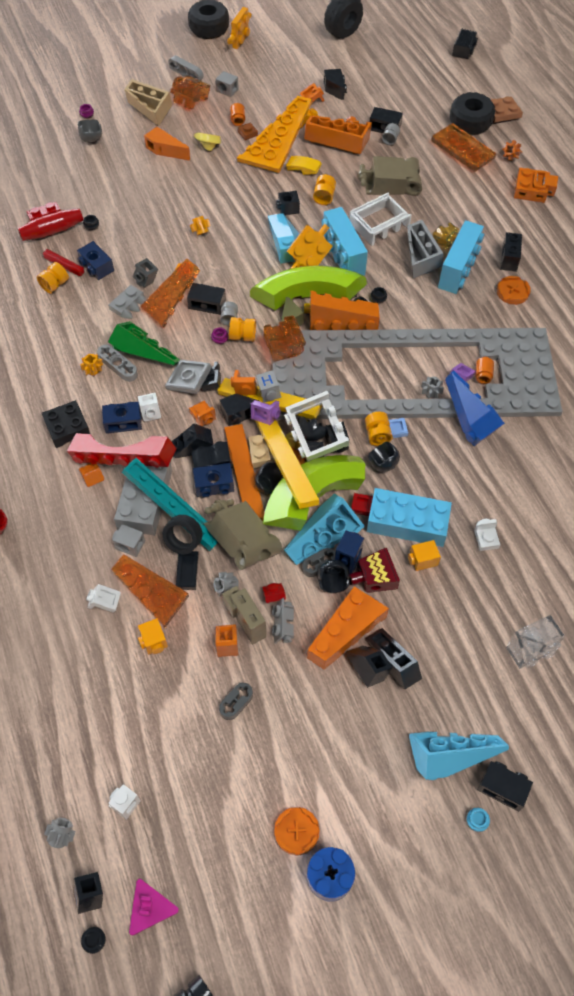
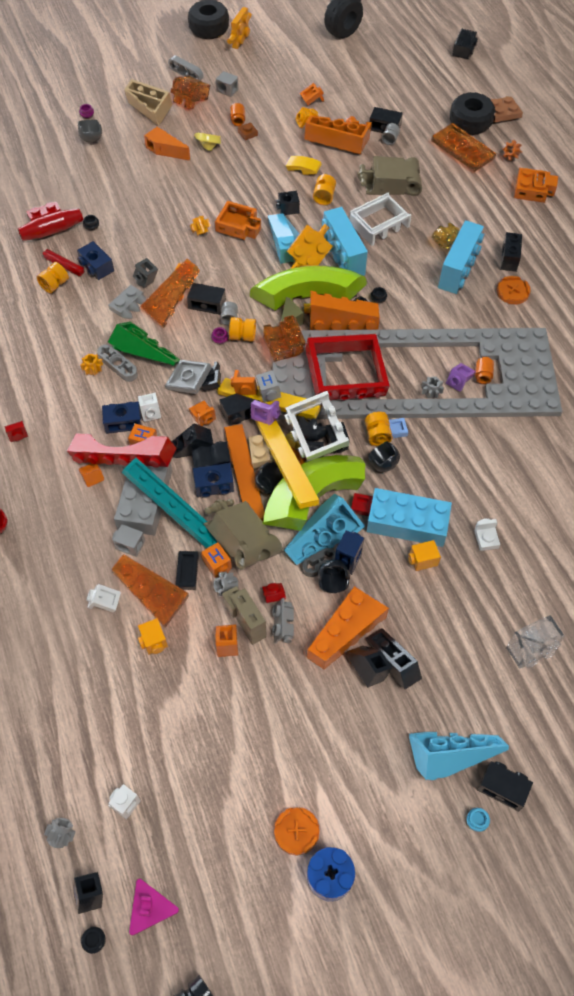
black brick [41,400,90,448] -> none
black tyre [162,515,203,555] -> none
dark grey beam [219,682,253,720] -> none
light orange wing [237,96,312,173] -> none
black slope [323,69,347,100] -> none
dark red torso [350,548,400,593] -> none
light grey wedge [407,220,443,278] -> none
blue wedge [445,371,505,446] -> none
none -> red plate [4,421,29,442]
none -> orange brick [128,424,157,445]
none -> orange brick [201,542,232,578]
none -> orange piece [215,201,261,240]
none -> red window [305,334,390,400]

